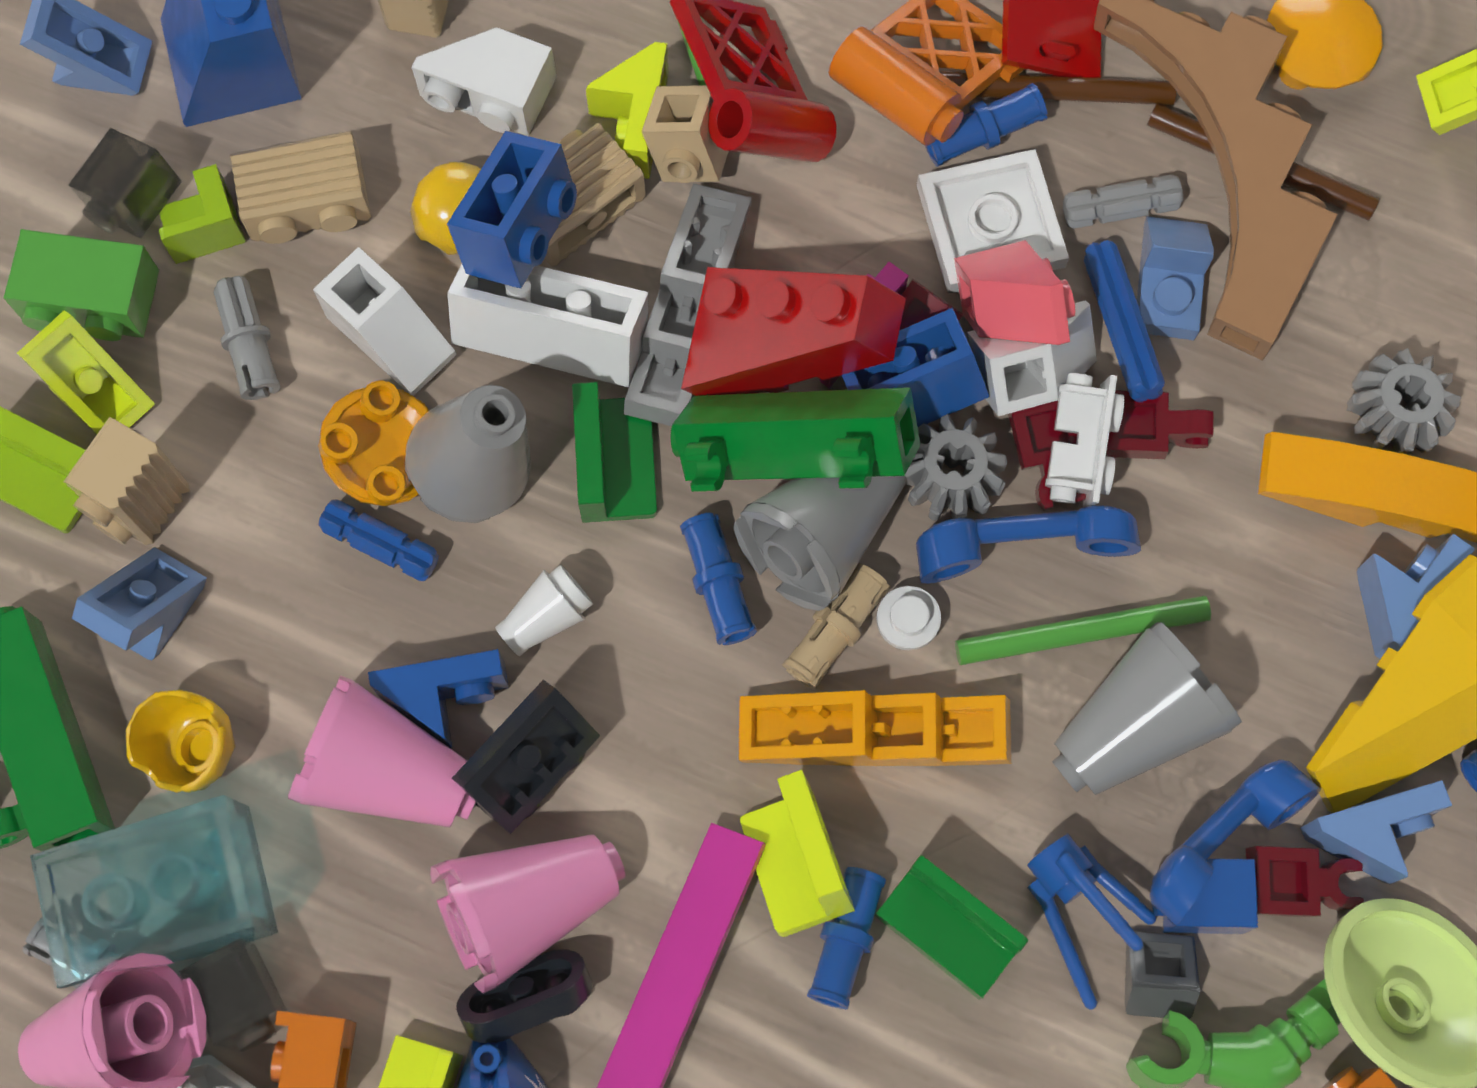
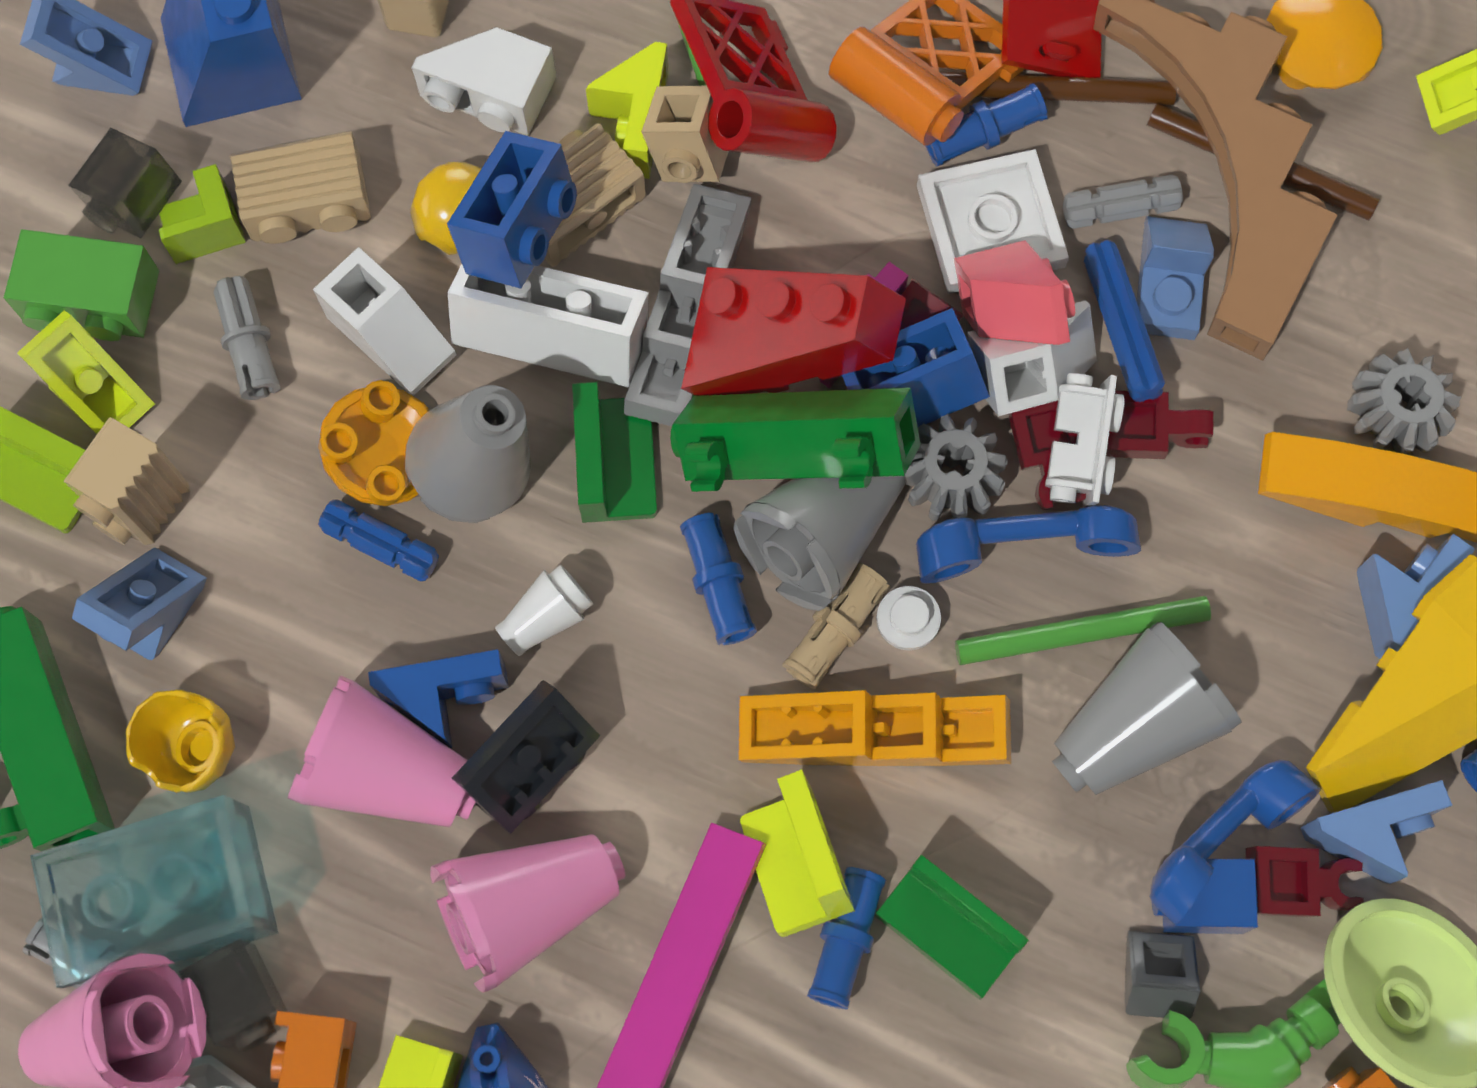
black plate [456,949,593,1043] -> none
blue plant [1027,834,1156,1010] -> none

